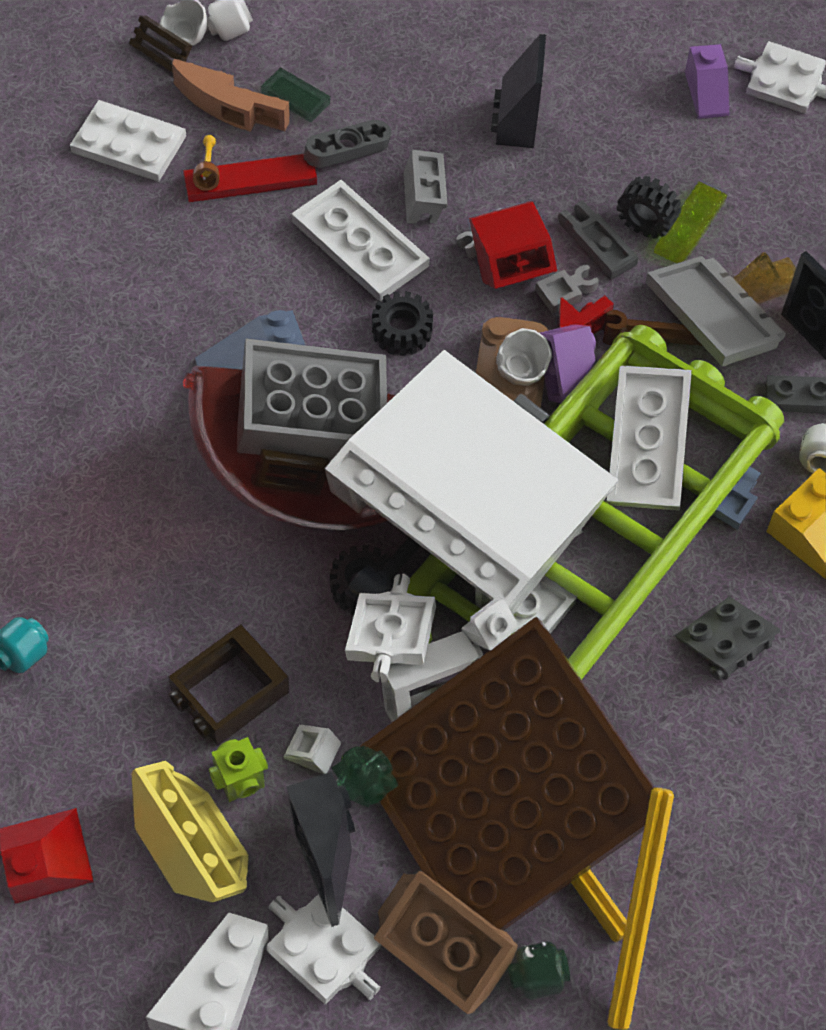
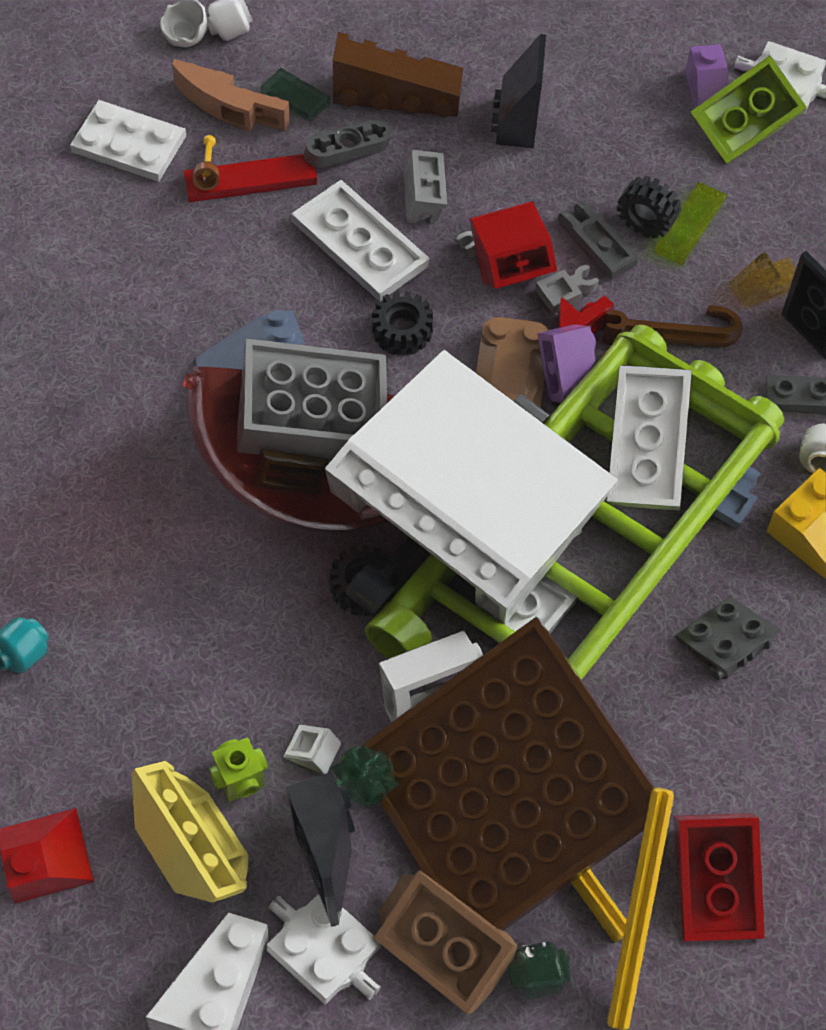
dark brown tile [129,15,192,73] -> none
dark brown window [168,624,289,746] -> none
white plate [345,574,436,683] -> none
white bracket [461,597,520,651] -> none
white hair [496,328,552,386] -> none
light grey hinge [645,256,786,367] -> none
none -> reddish brown wedge [333,32,463,117]
none -> red slope [673,813,765,942]
none -> lime slope [690,55,807,164]

